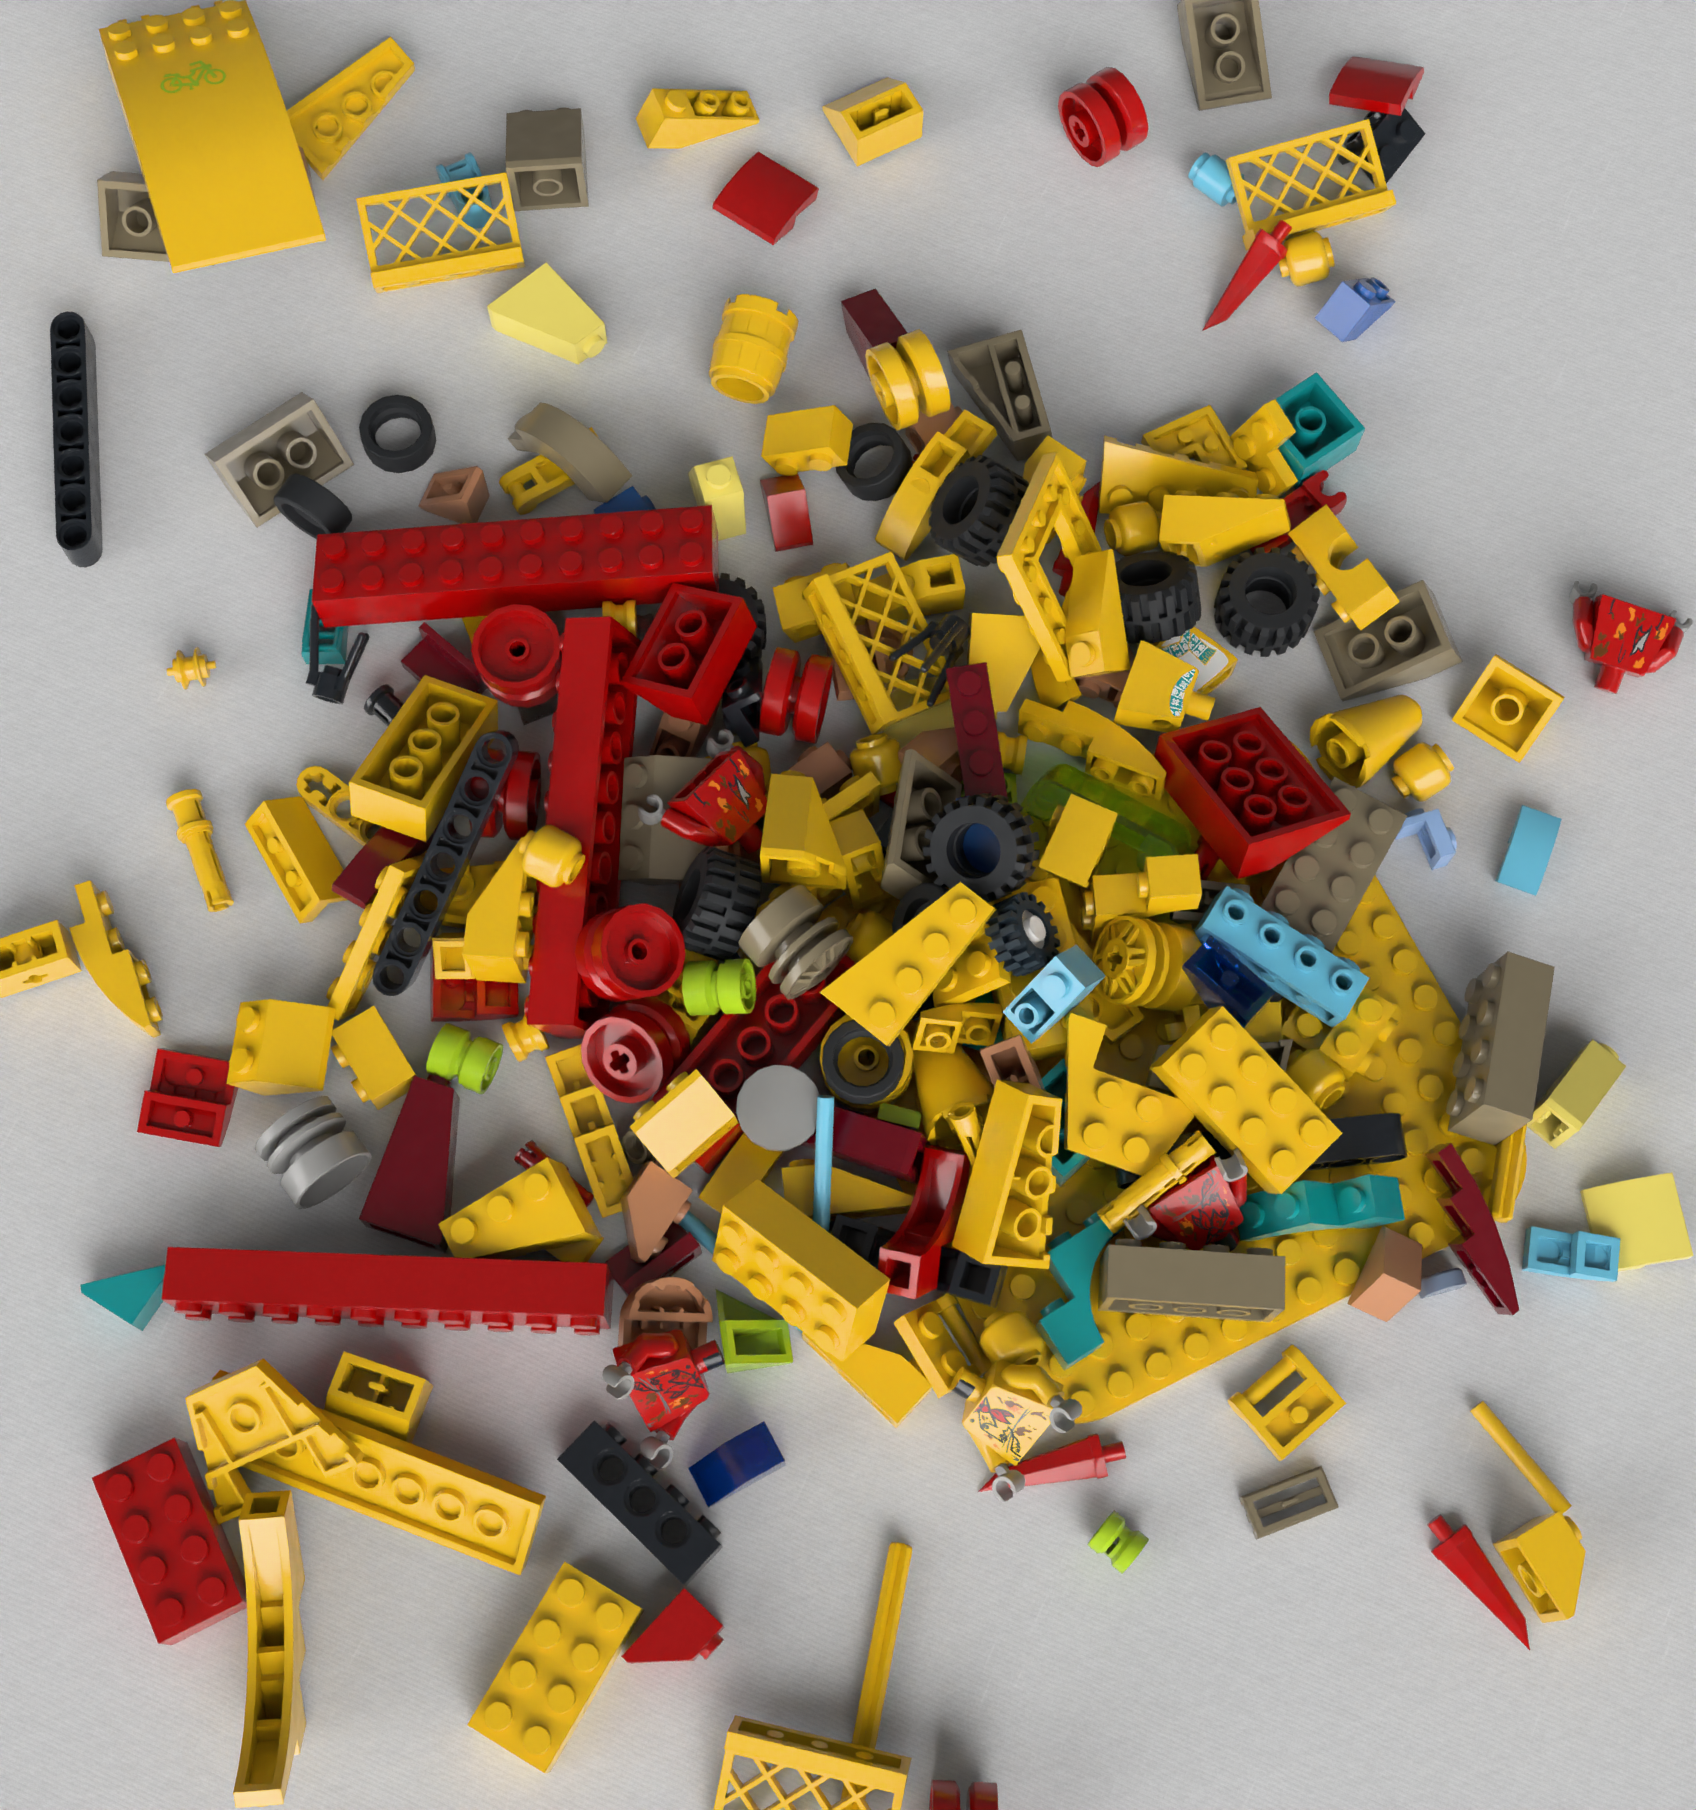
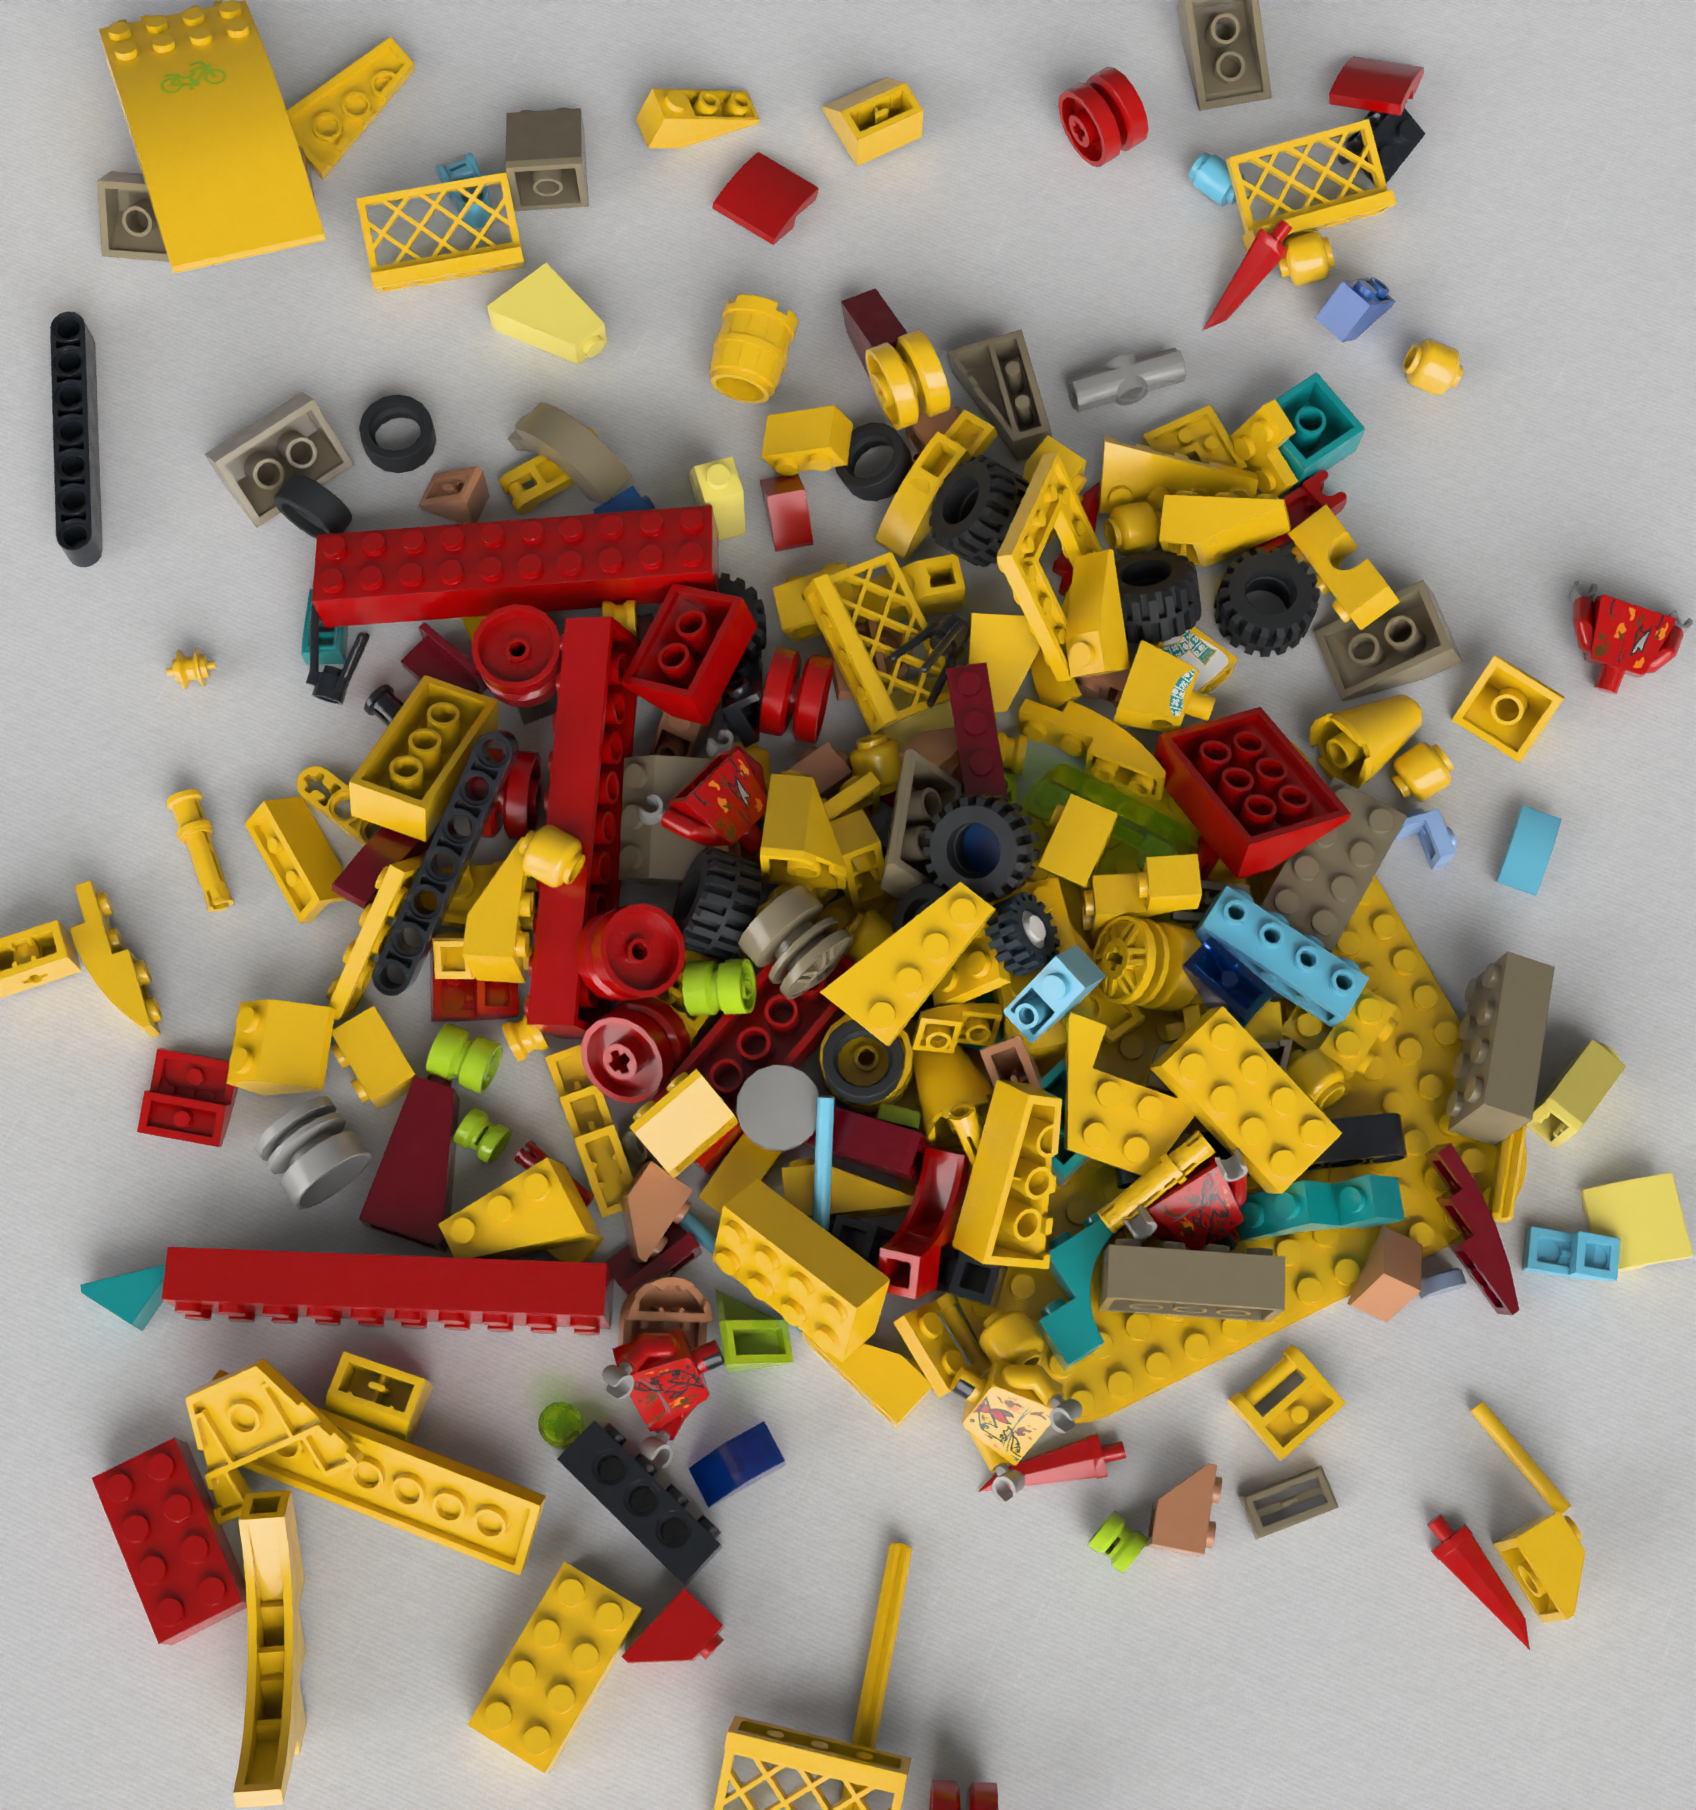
none -> lime wheel [453,1107,513,1165]
none -> clear neon green wheel [538,1402,585,1450]
none -> light grey piece [1067,347,1187,412]
none -> nougat slope [1146,1463,1222,1557]
none -> yellow head [1402,339,1463,395]

